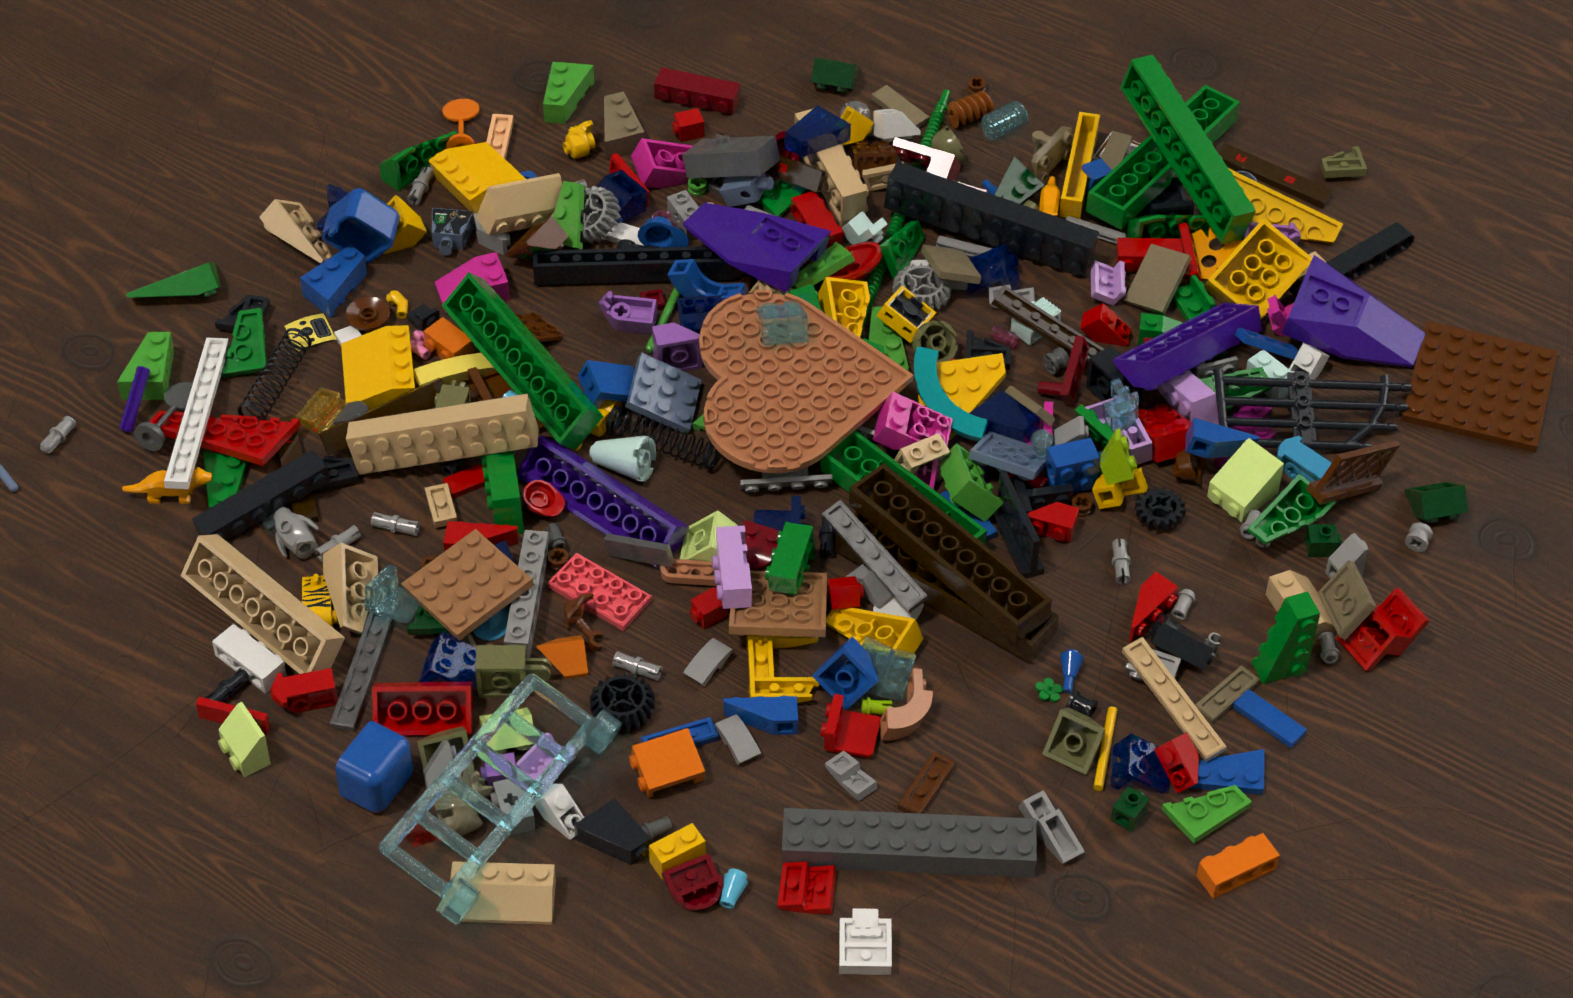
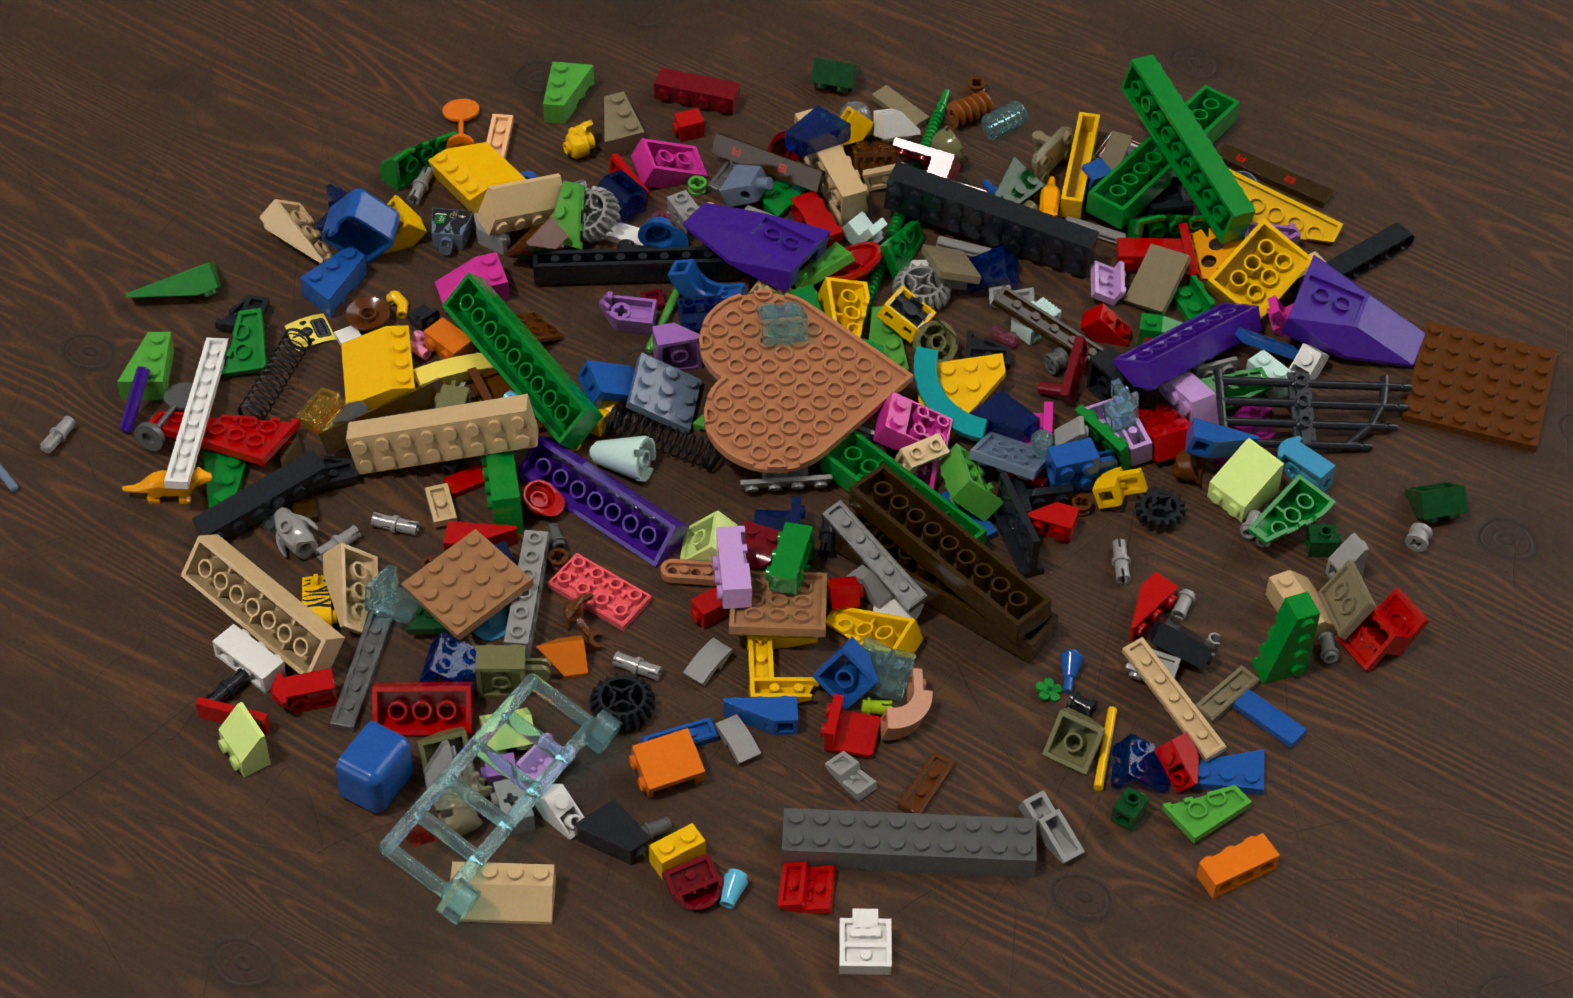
flat silver tile [604,533,674,567] -> none
dark grey brick [682,135,781,178] -> none
dark tan tile [1005,386,1055,426] -> none
lime slope [1100,429,1137,486] -> none
reddish brown fence [1306,440,1401,505] -> none
olive wing [1320,146,1367,178] -> none

